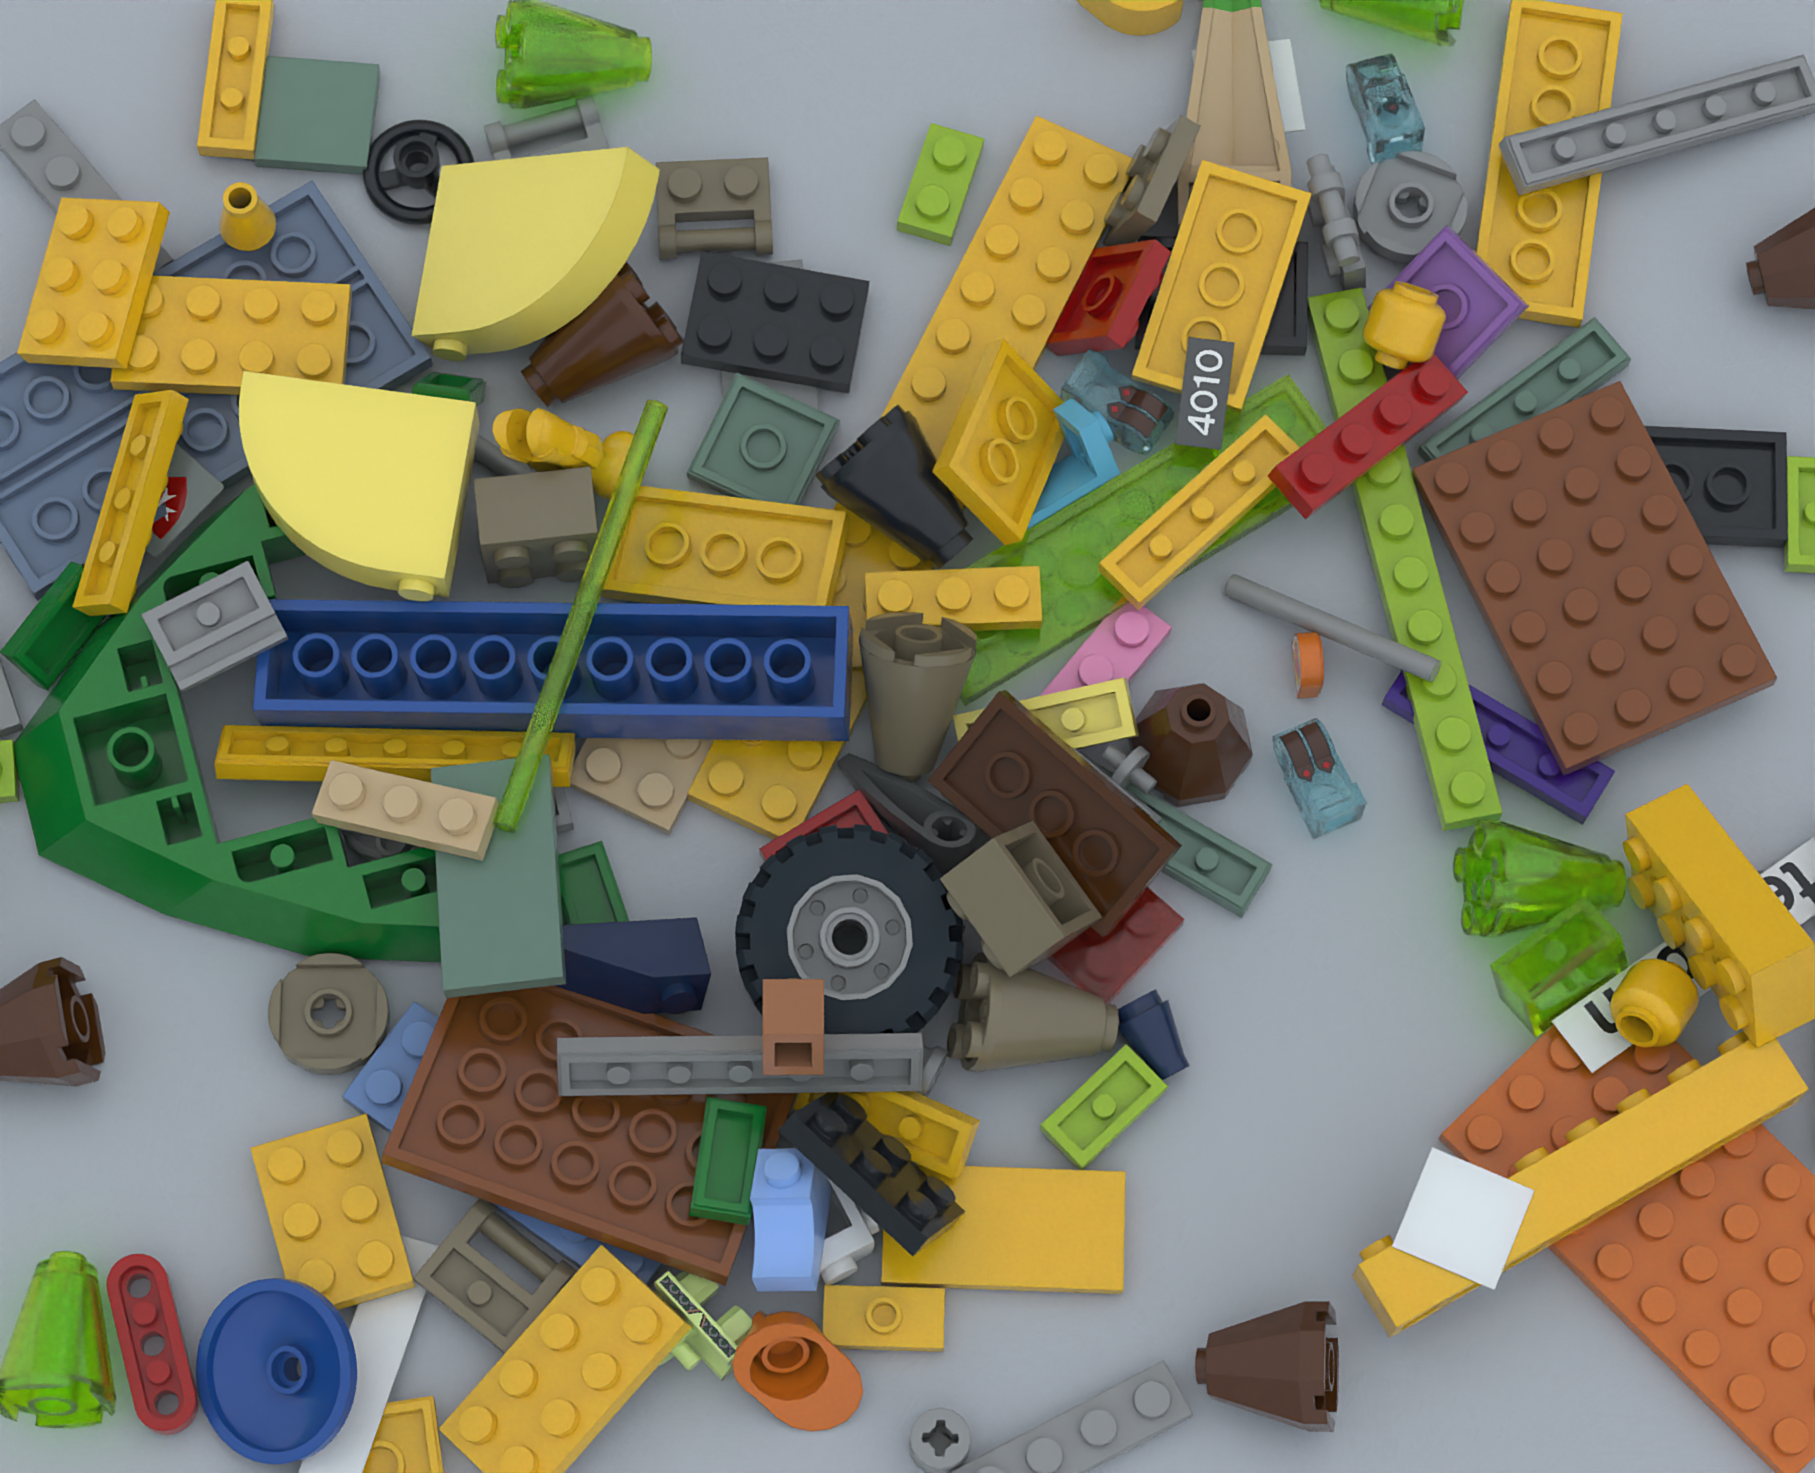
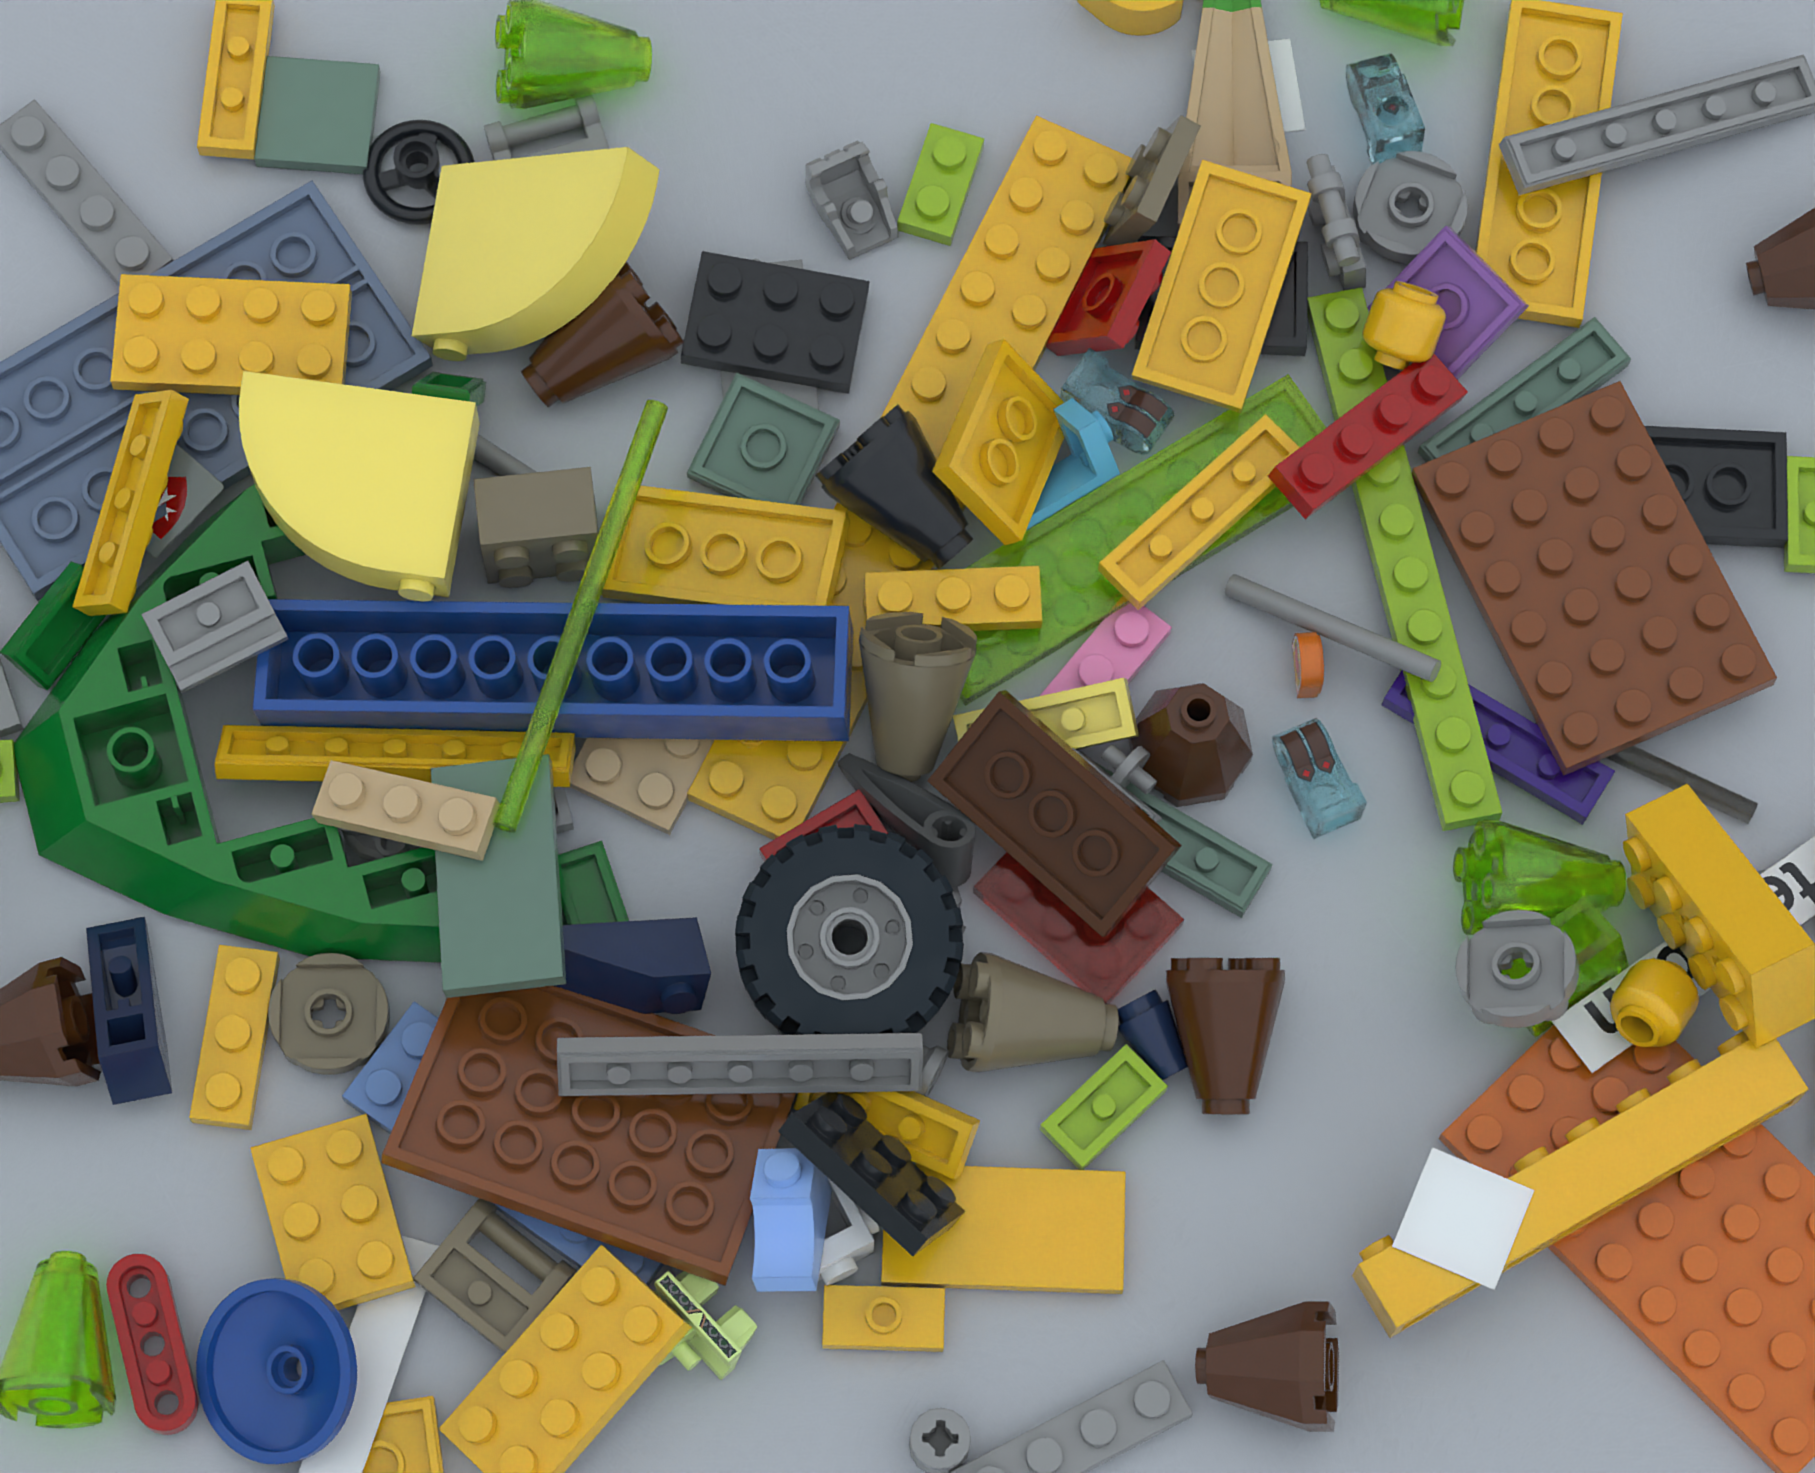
yellow plate [17,198,170,369] -> none
yellow cone [219,182,276,251] -> none
yellow piece [492,408,648,499] -> none
dark tan plate [656,157,773,260] -> none
green tile [689,1097,767,1226] -> none
orange piece [732,1310,863,1431] -> none
nougat brick [762,978,824,1075] -> none
dark tan brick [940,821,1102,977] -> none
dark grey sticker [1175,337,1235,450] -> none
none -> dark blue slope [86,917,172,1105]
none -> yellow plate [189,945,280,1130]
none -> light grey hand [805,140,898,260]
none -> reddish brown cone [1166,958,1285,1115]
none -> light grey plate [1455,910,1579,1028]
none -> clear smoke bar [1535,723,1758,824]

